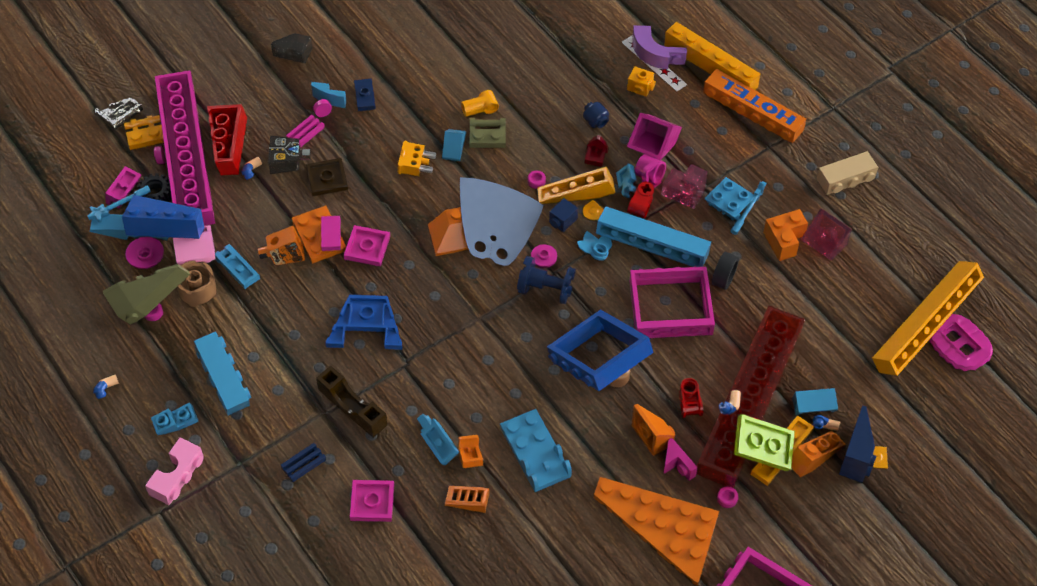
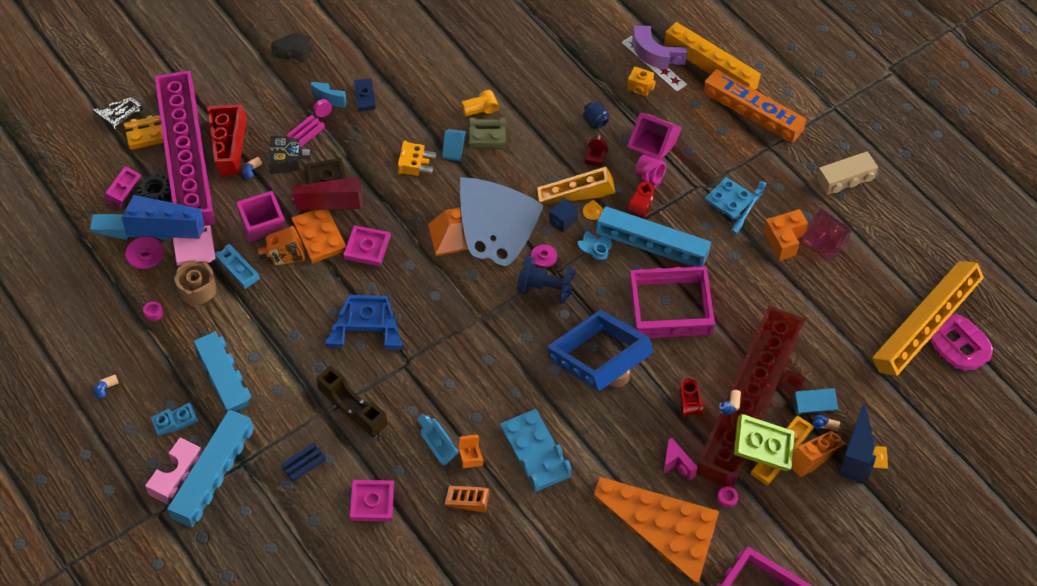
dark azure piece [88,185,151,223] -> none
olive wedge [103,264,190,325] -> none
dark pink tile [154,146,166,165] -> none
dark pink tile [321,216,341,251] -> none
dark pink tile [528,170,546,189] -> none
dark azure plate [616,163,637,198] -> none
orange slope [631,404,675,456] -> none
clear pink brick [662,164,708,209] -> none
black tyre [712,252,739,290] -> none
none -> dark azure brick [167,409,254,527]
none -> dark pink slope [236,191,285,243]
none -> dark red slope [290,177,364,210]
none -> clear red slope [780,370,807,394]

